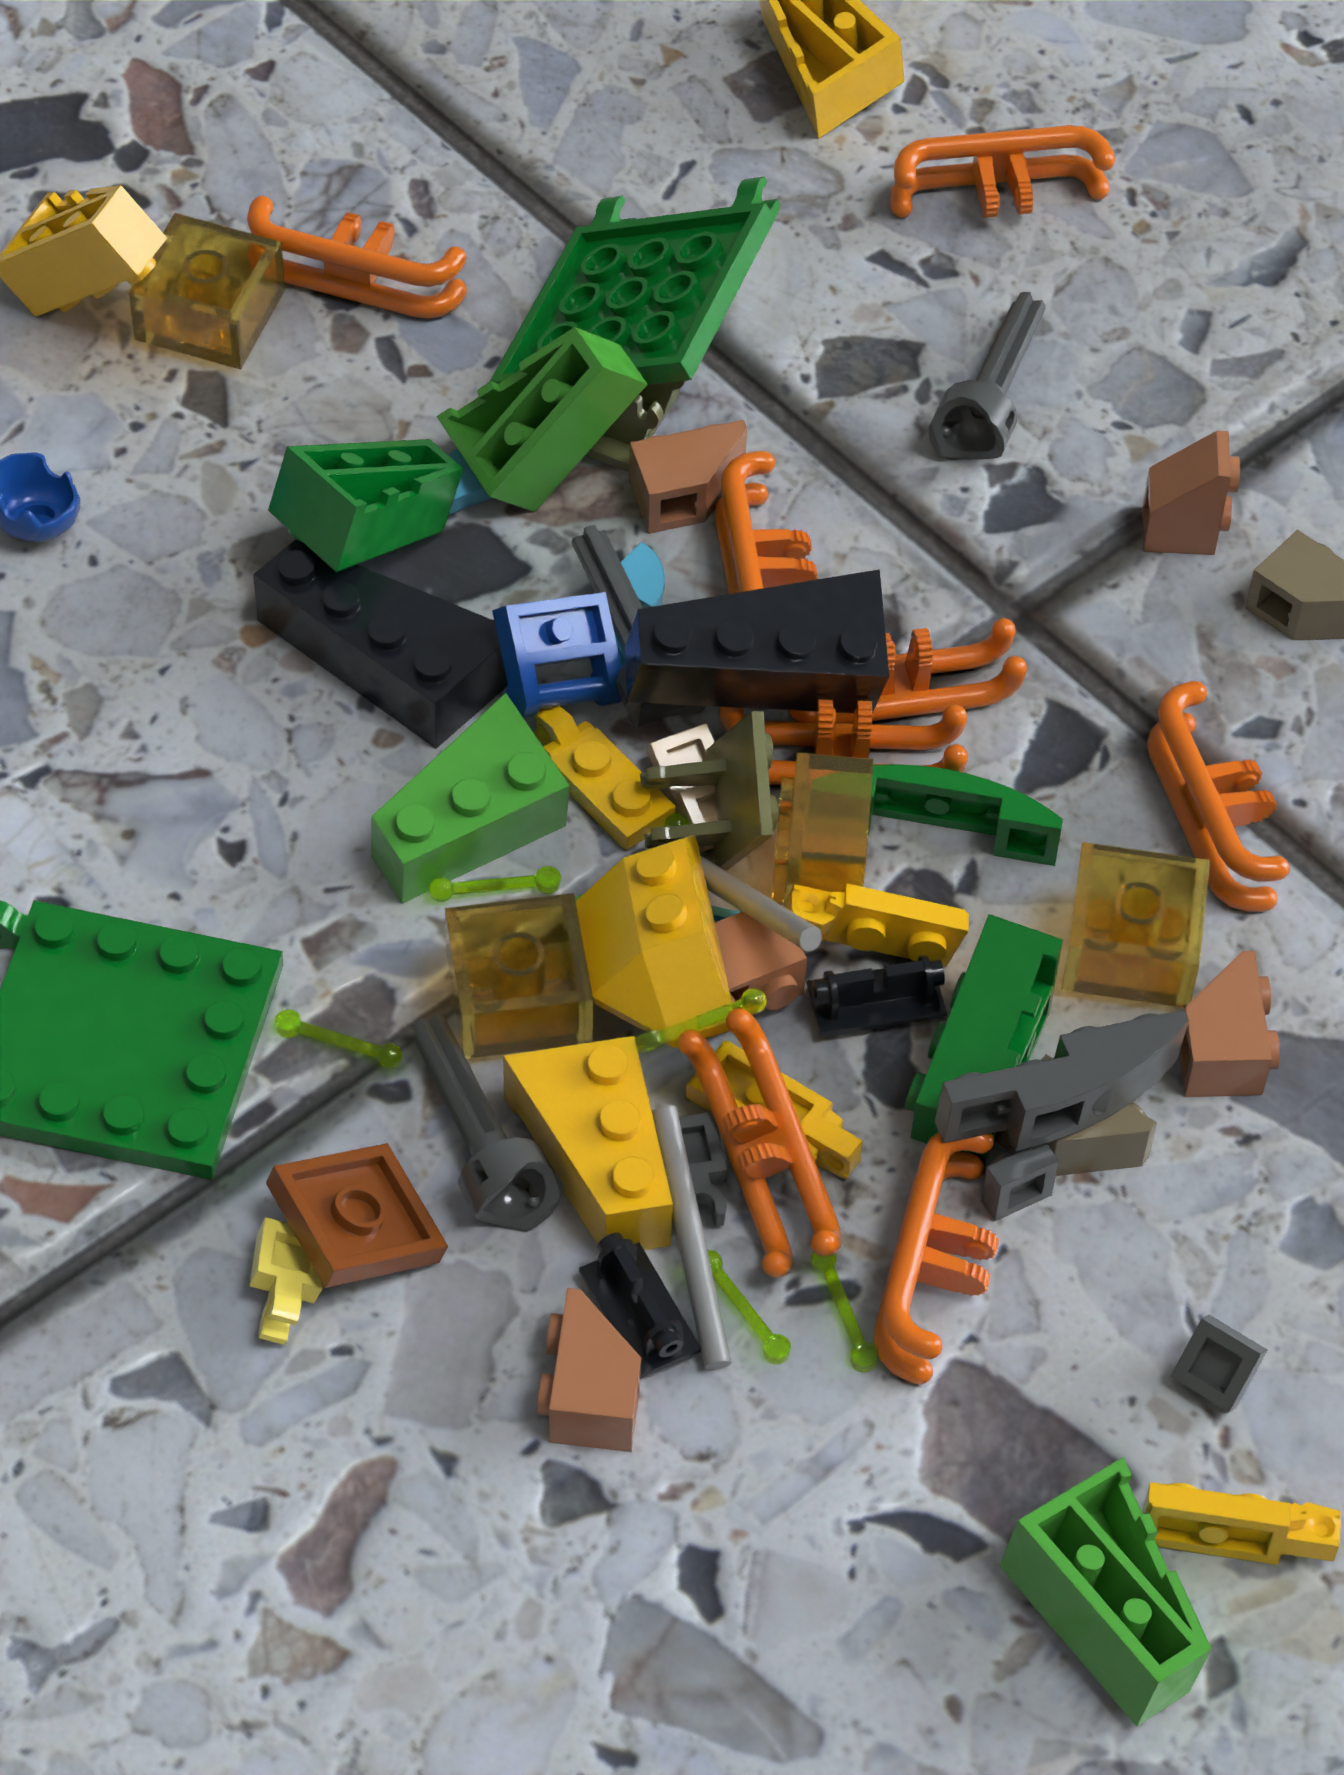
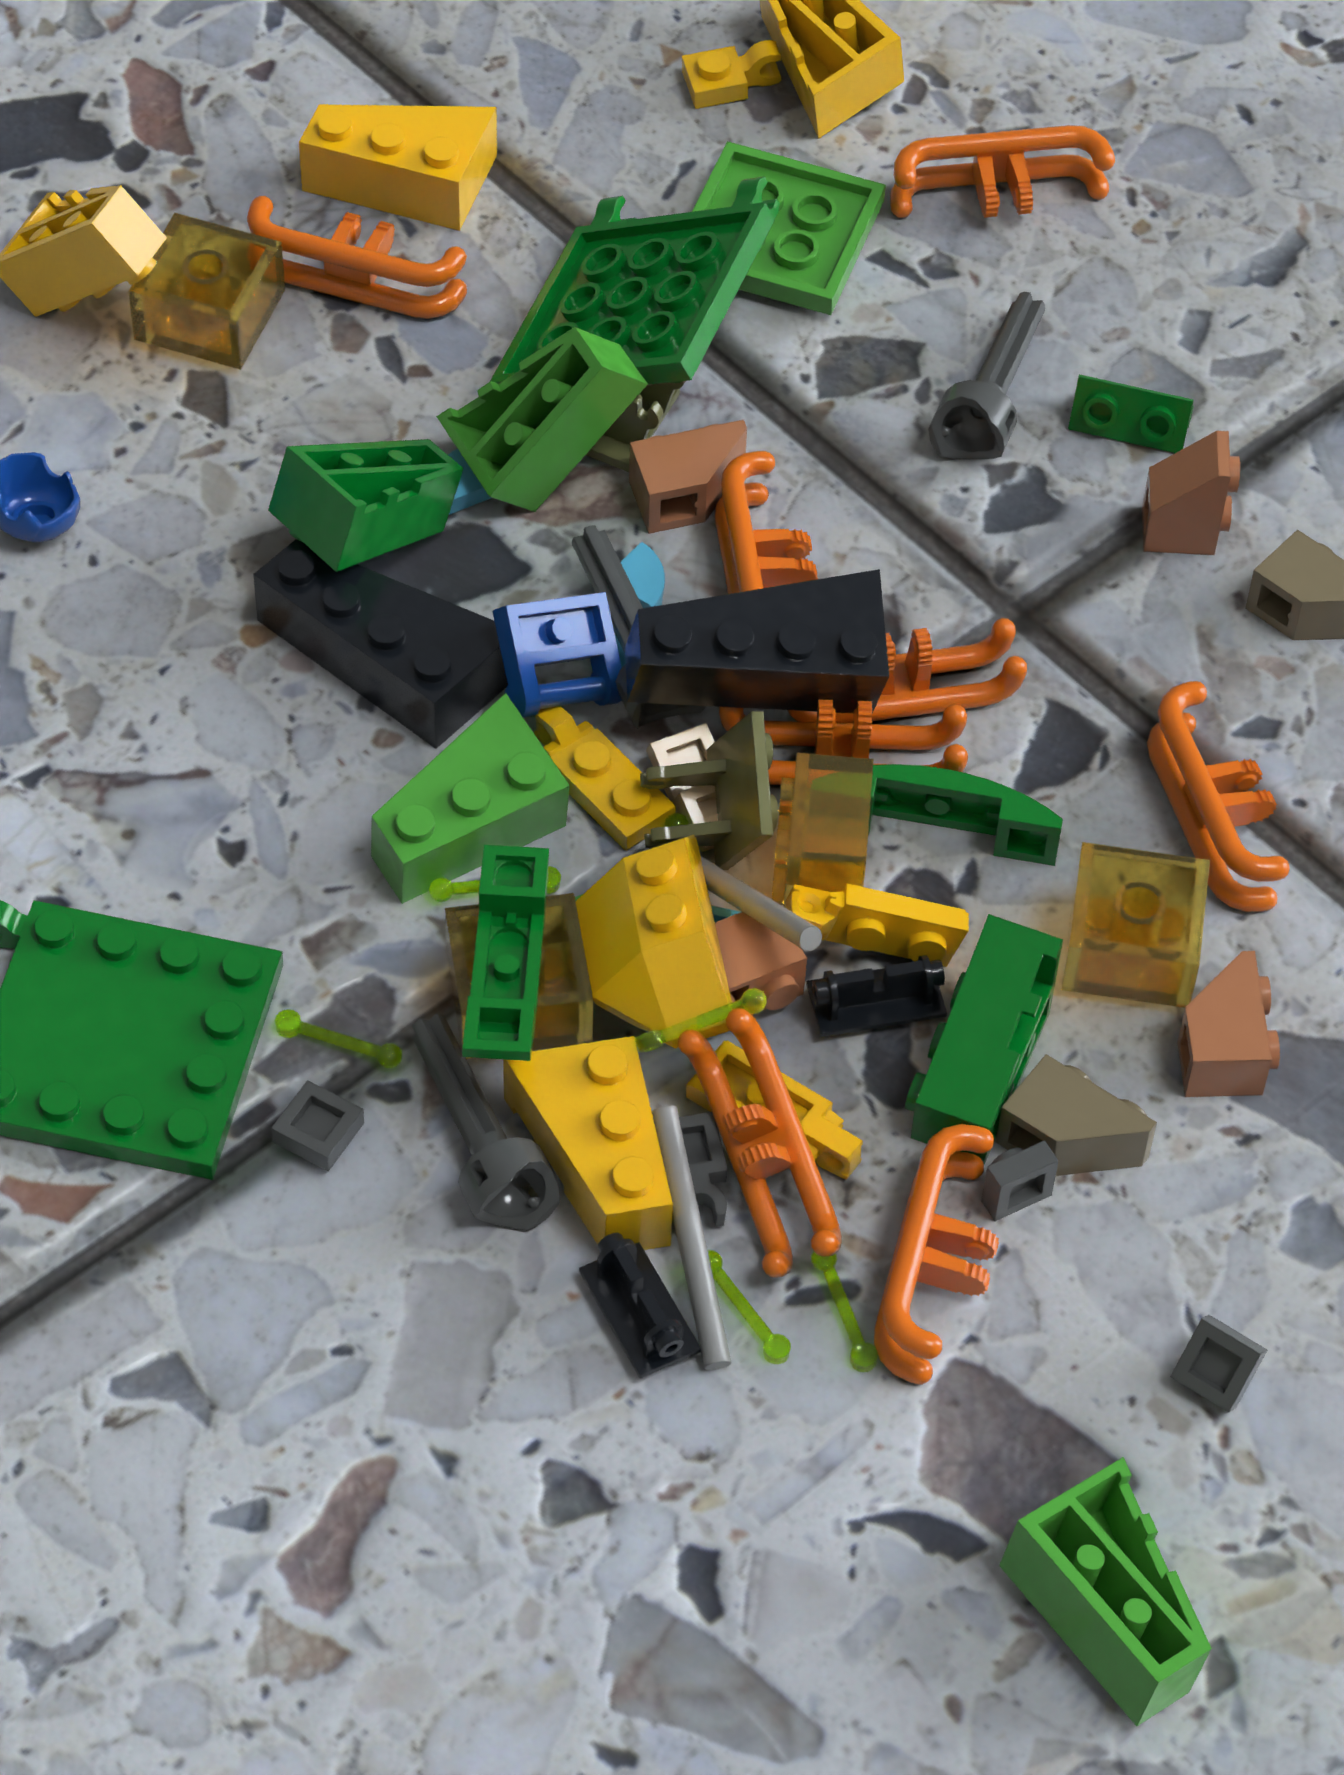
light yellow plate [249,1217,323,1345] -> none
dark orange plate [266,1143,448,1288] -> none
nougat slope [537,1288,641,1452] -> none
dark grey slope [935,1010,1189,1151] -> none
yellow hinge [1142,1482,1341,1565] -> none
none -> dark grey plate [271,1080,364,1172]
none -> yellow wedge [299,104,497,231]
none -> green slope [462,845,549,1061]
none -> yellow plate [681,40,781,109]
none -> bright green plate [692,141,886,315]
none -> green hinge [1068,374,1194,453]

